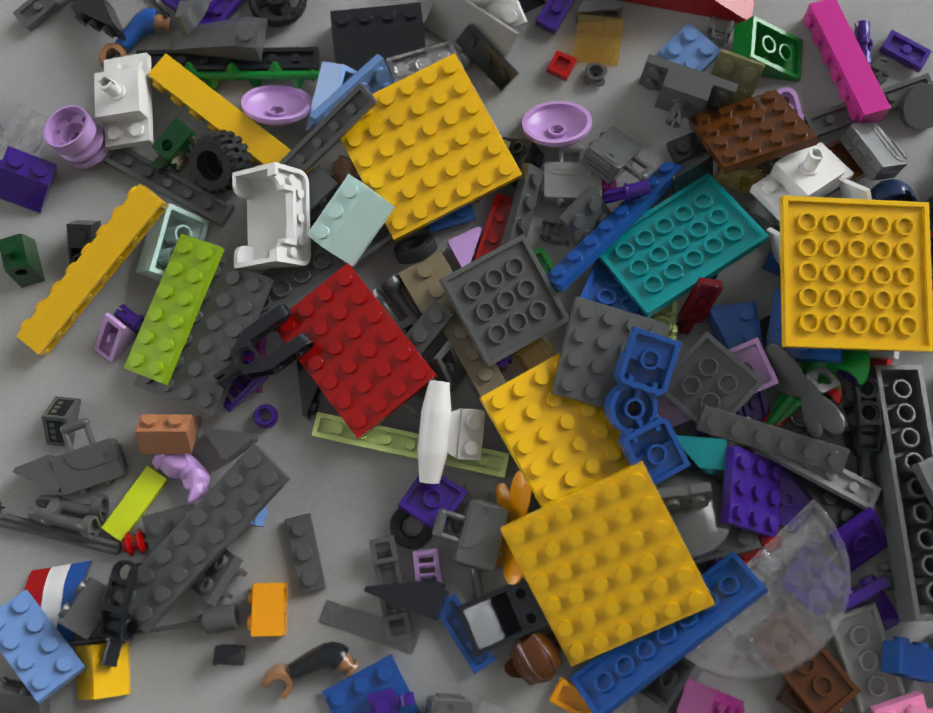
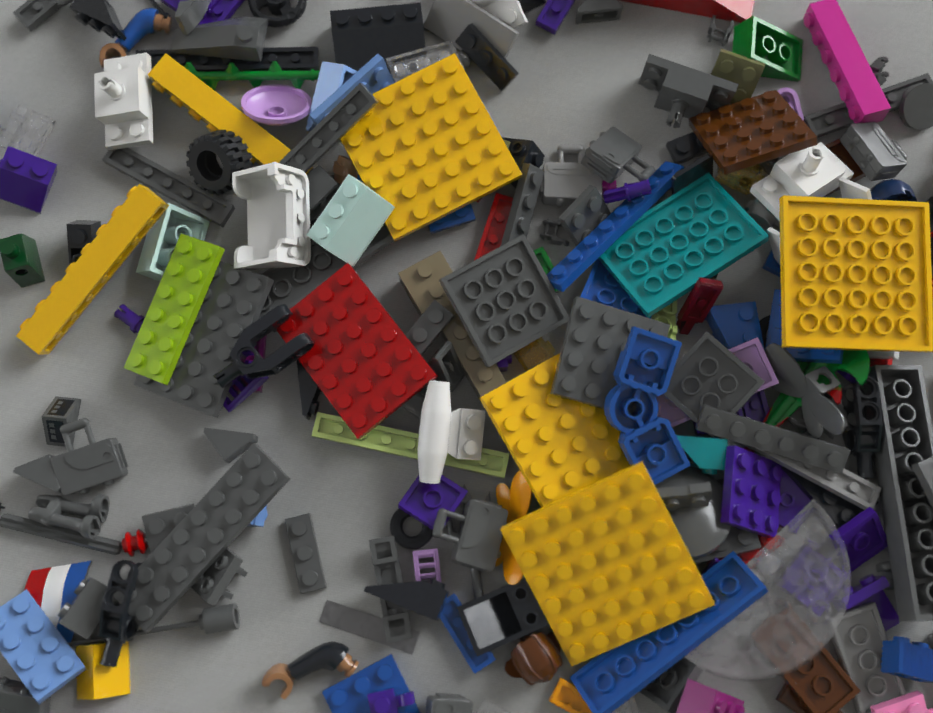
lavender wheel [44,105,109,169] -> none
lavender slope [94,313,137,363] -> none
neon yellow tile [101,465,169,542] -> none
nougat slope [135,414,201,454] -> none
dark green torso [150,117,197,175] -> none
lavender animal [152,454,211,504] -> none
black slope [213,644,246,666] -> none
light orange brick [247,583,288,636] -> none
dark purple plate [253,404,278,429] -> none
dark grey piece [371,275,421,335] -> none
black tyre [394,233,437,264] -> none
lavender slope [448,227,482,269] -> none
lavender dish [522,101,592,148] -> none
red plate [546,50,577,82] -> none
clear yellow hinge [573,14,624,66] -> none
dark grey plate [583,63,608,87] -> none
medium blue plate [657,22,721,72] -> none
dark purple pin [855,20,873,65] -> none
dark purple plate [879,29,932,73] -> none

